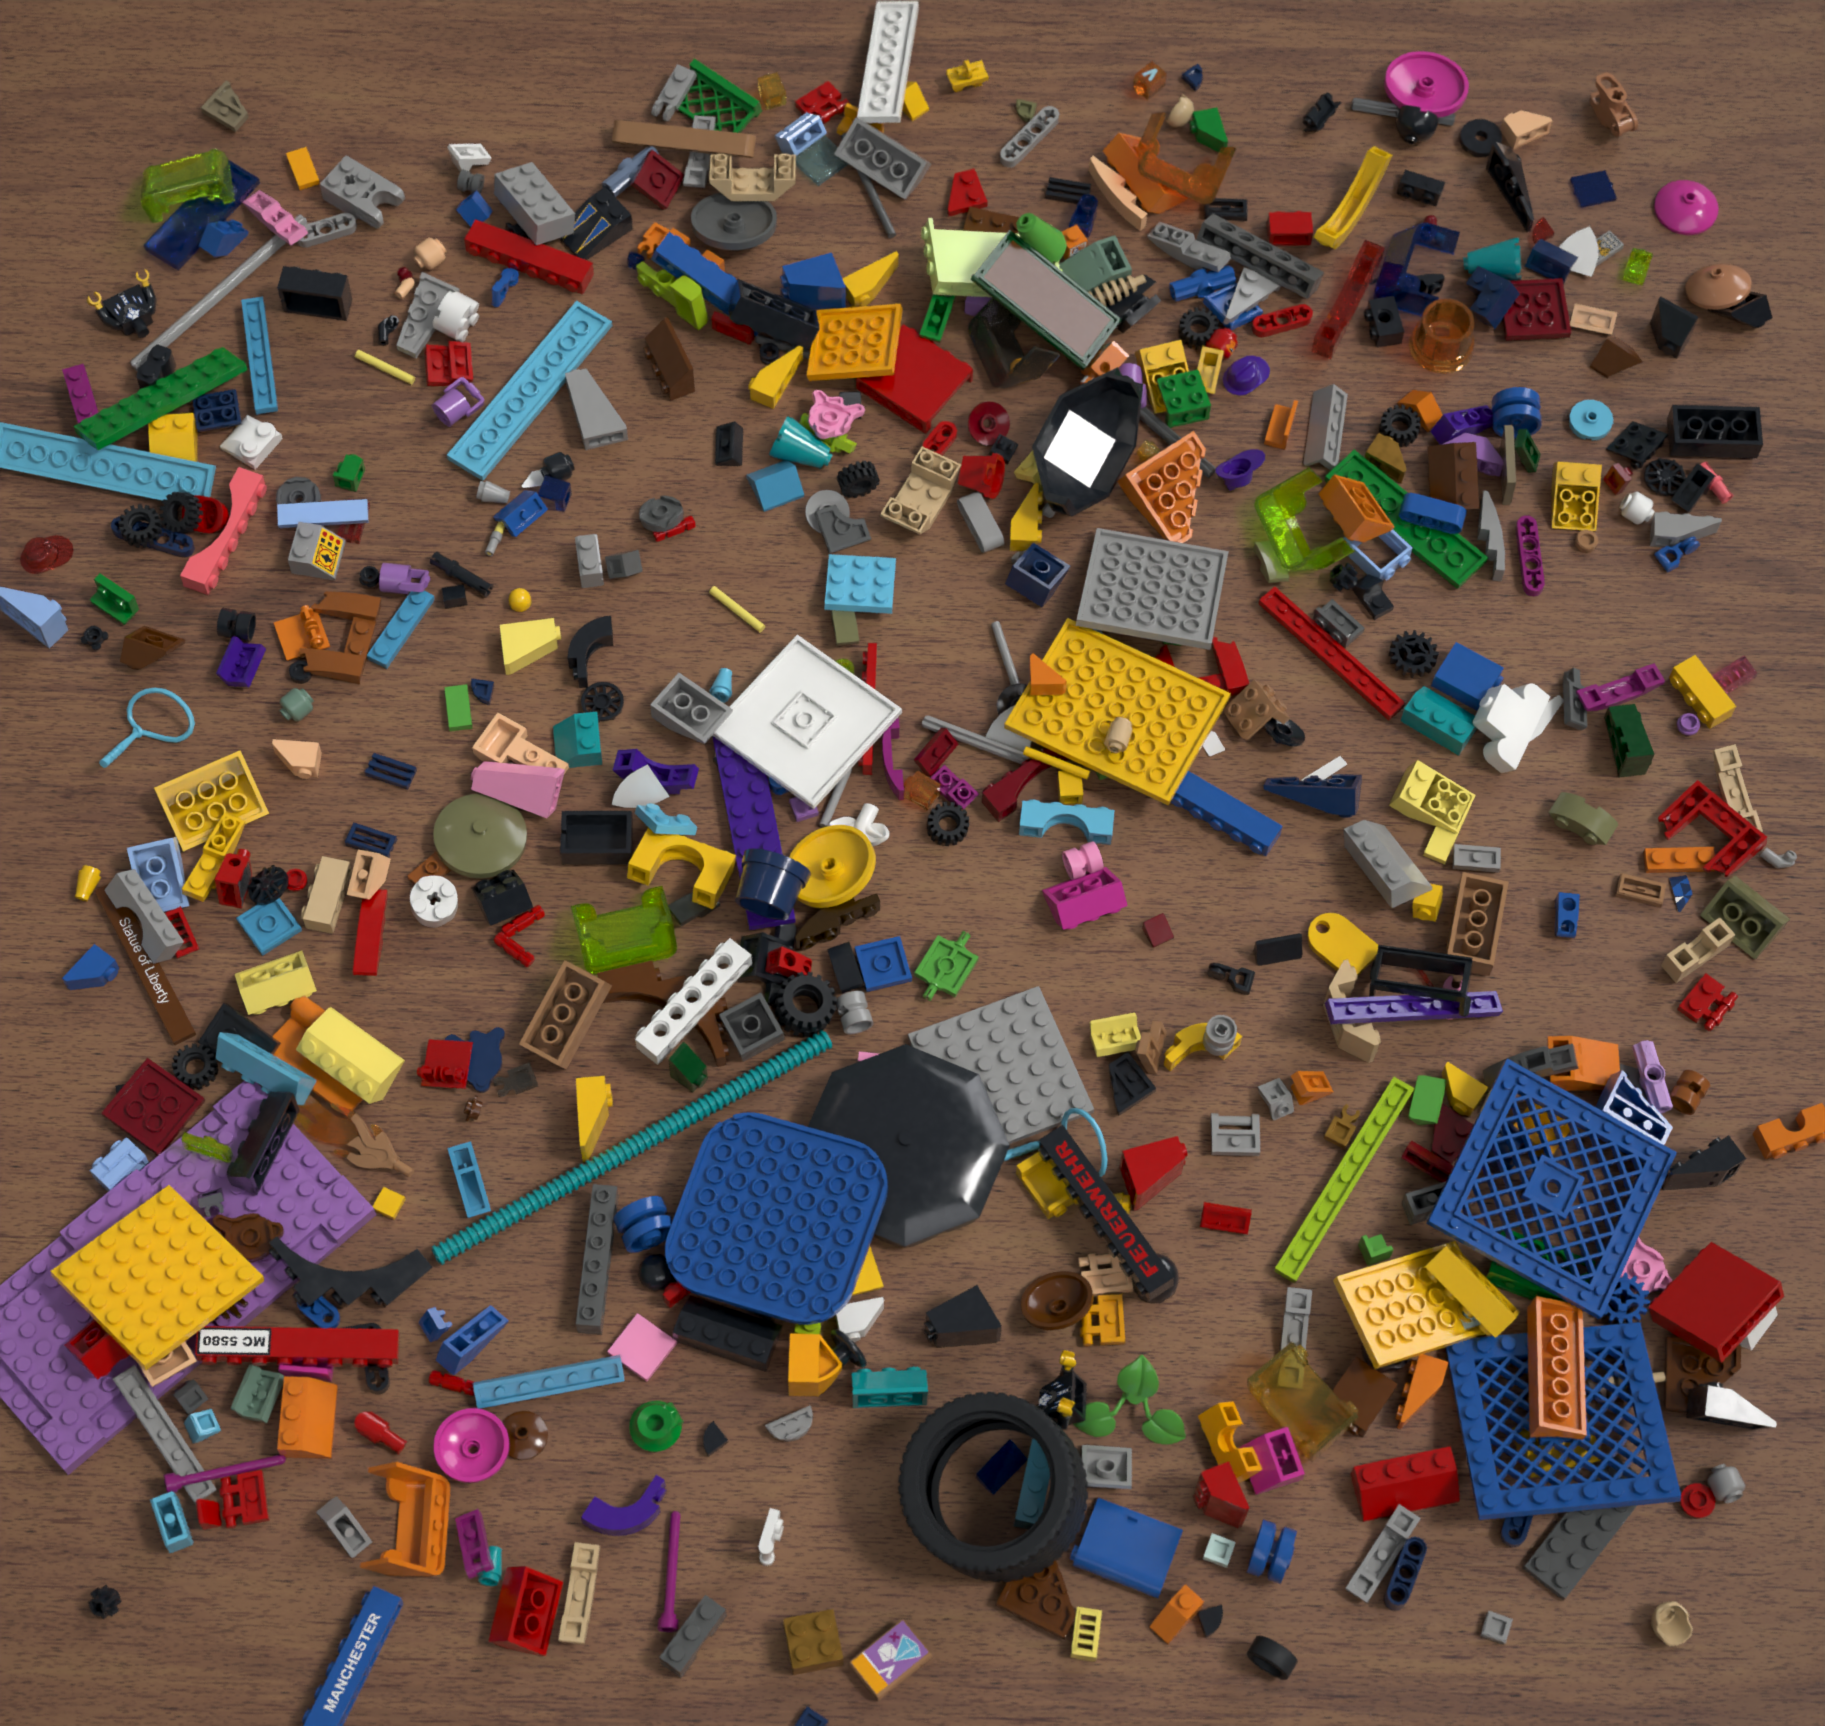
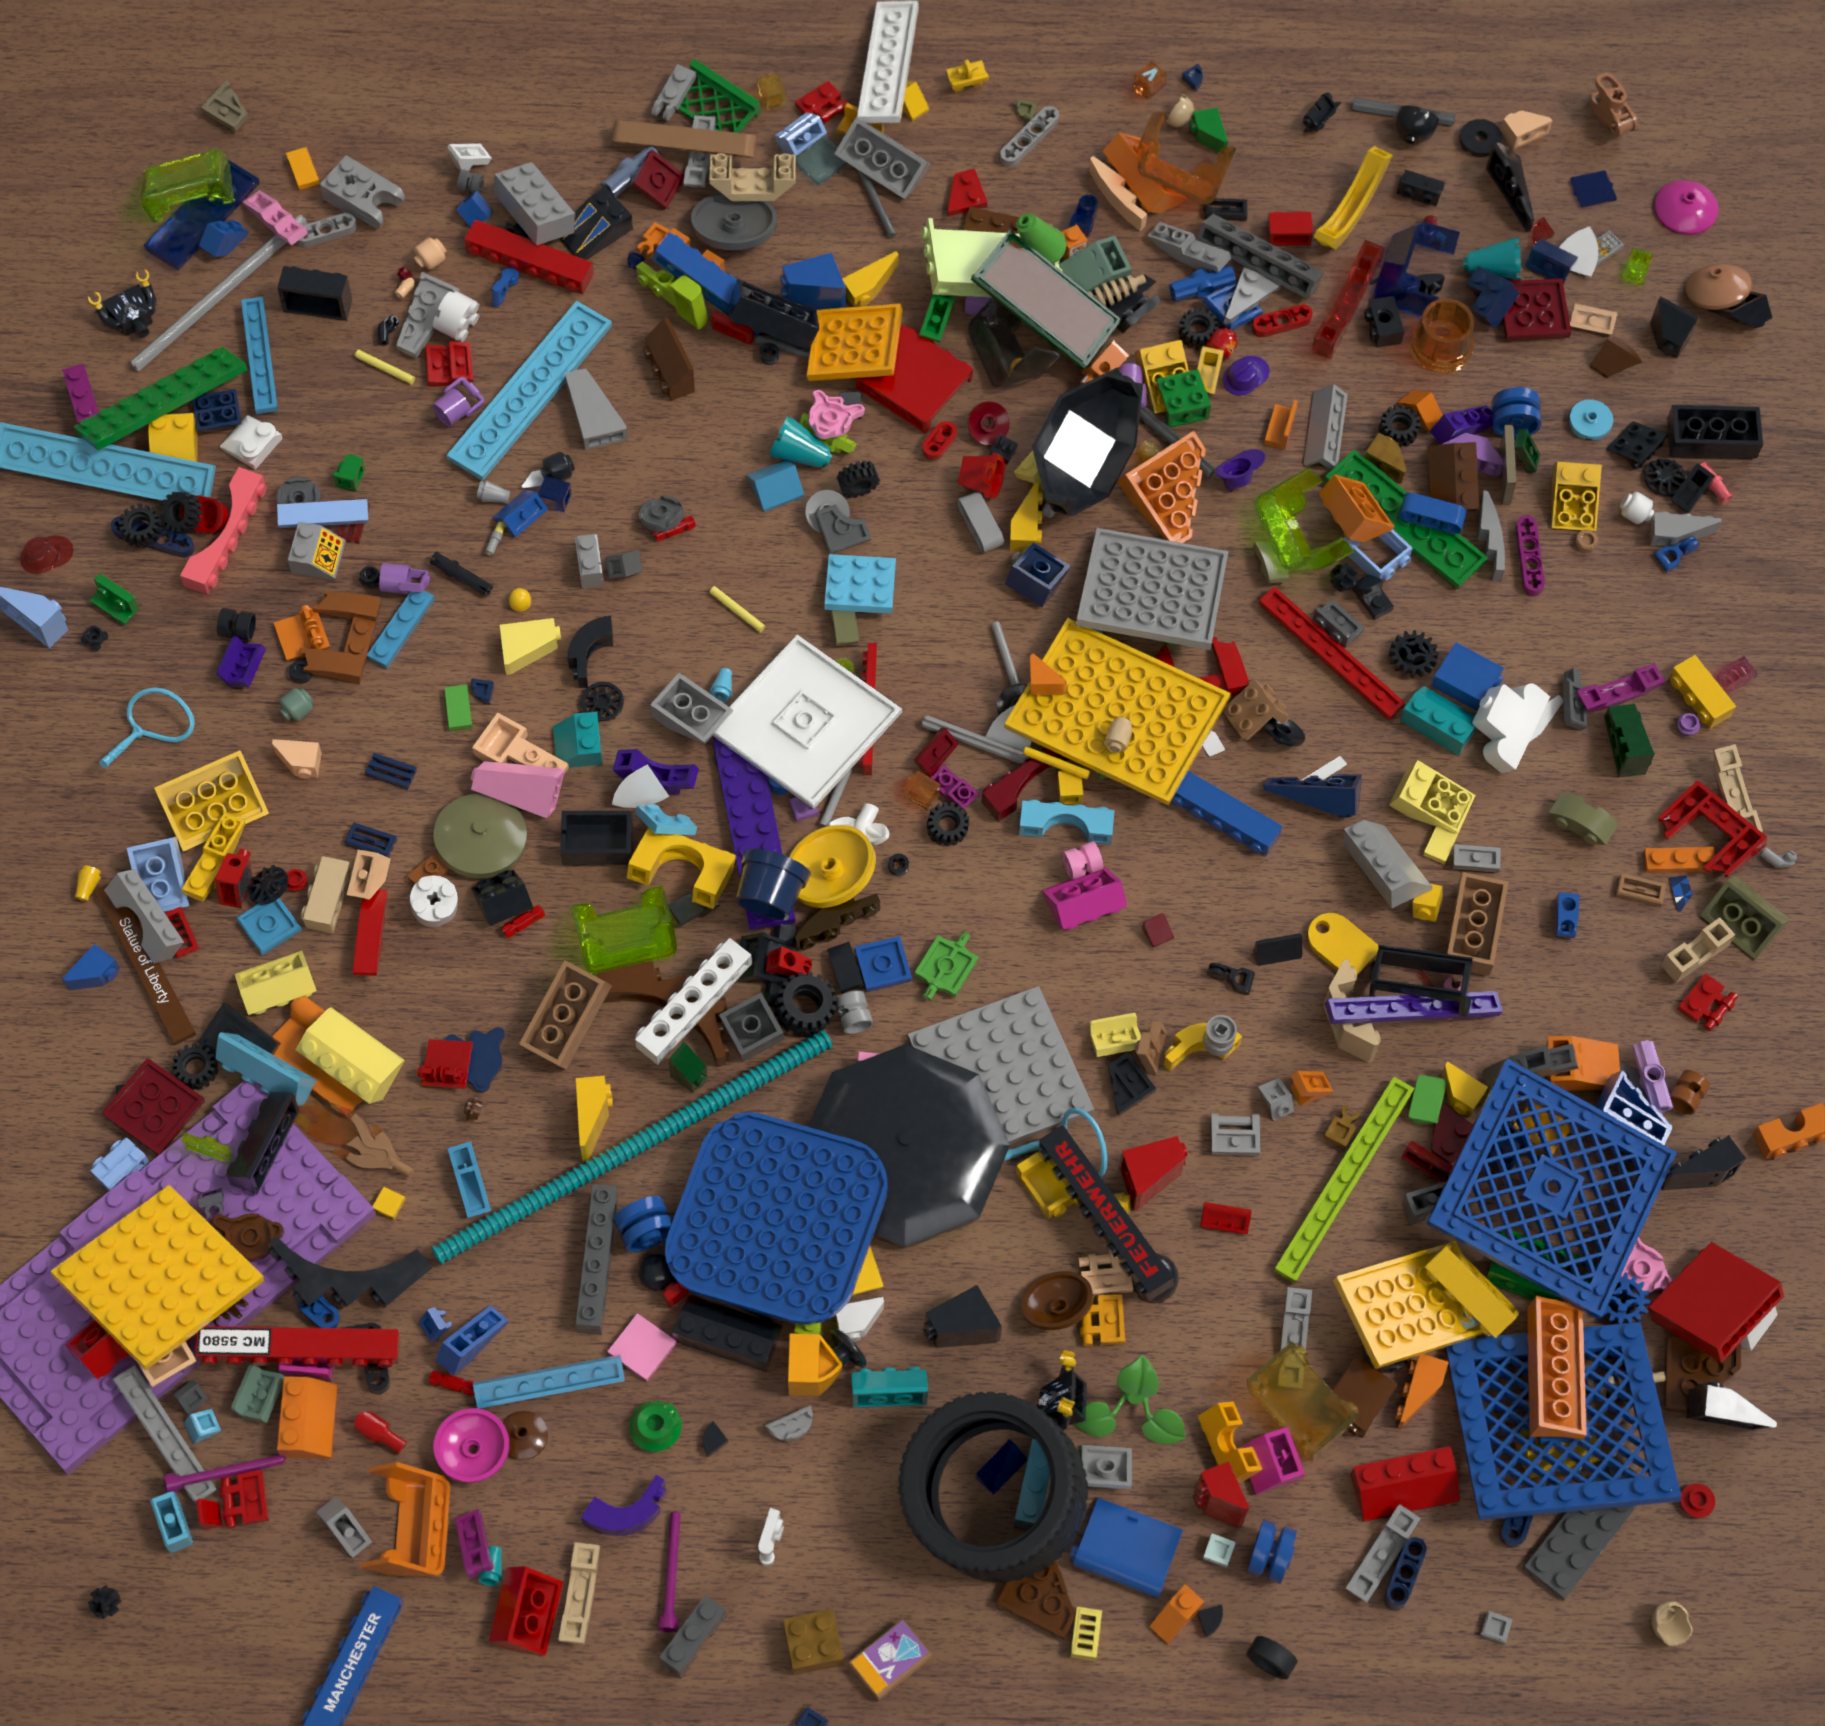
reddish brown slope [120,626,185,670] -> none
black brick [137,344,176,389] -> none
black slope [442,584,467,609] -> none
clear smoke plate [493,1062,538,1097] -> none
red axle [494,932,535,967] -> none
black slope [715,421,743,466] -> none
yellow slope [748,346,803,409] -> none
tan slope [880,447,961,535] -> none
magenta slope [882,717,904,800] -> none
black tile [1045,177,1091,206] -> none
bright green panel [1358,1234,1393,1266] -> none
dark pink dish [1384,51,1469,118] -> none
dark red tile [1603,463,1633,495] -> none
light grey head [1707,1464,1745,1504] -> none
none -> black bush [888,853,909,876]

